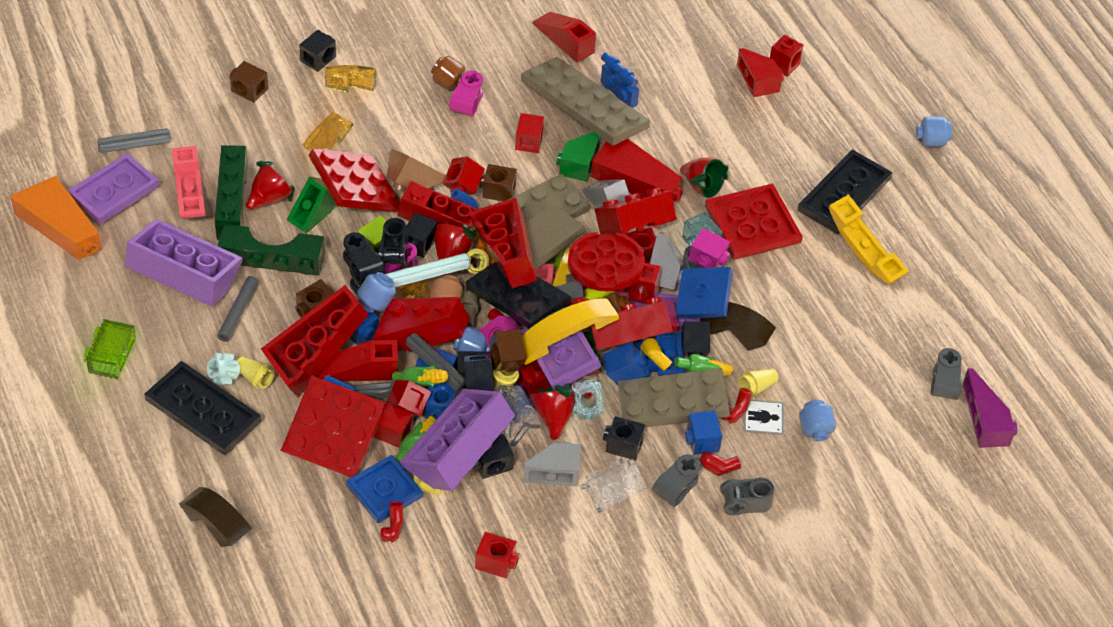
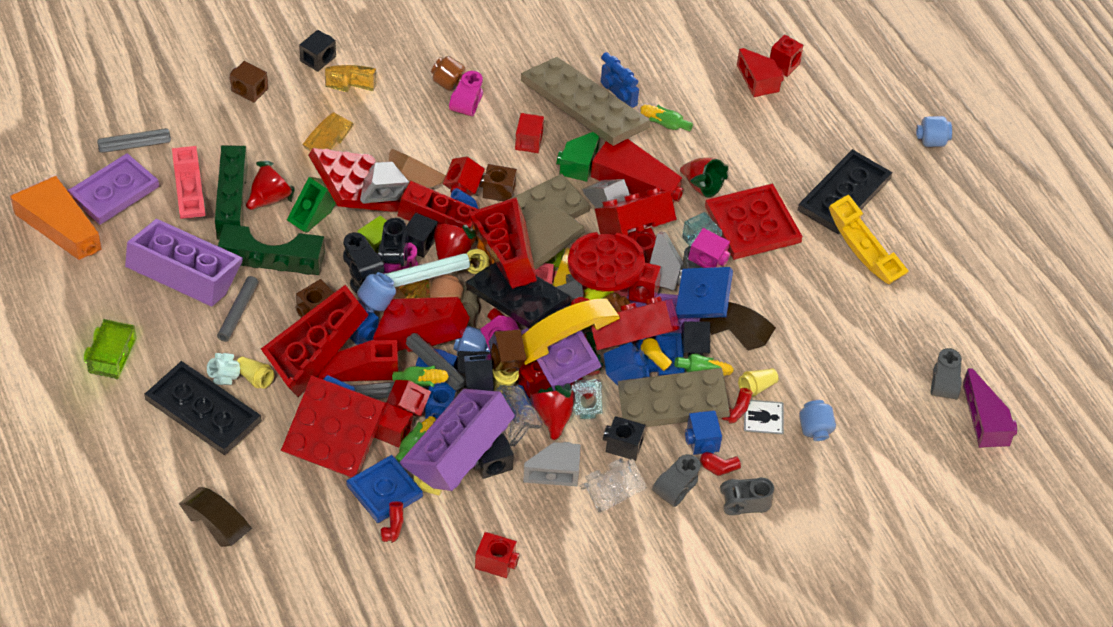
red slope [532,12,596,63] -> none
none -> light grey slope [360,162,409,203]
none -> bright green piece [640,104,693,132]

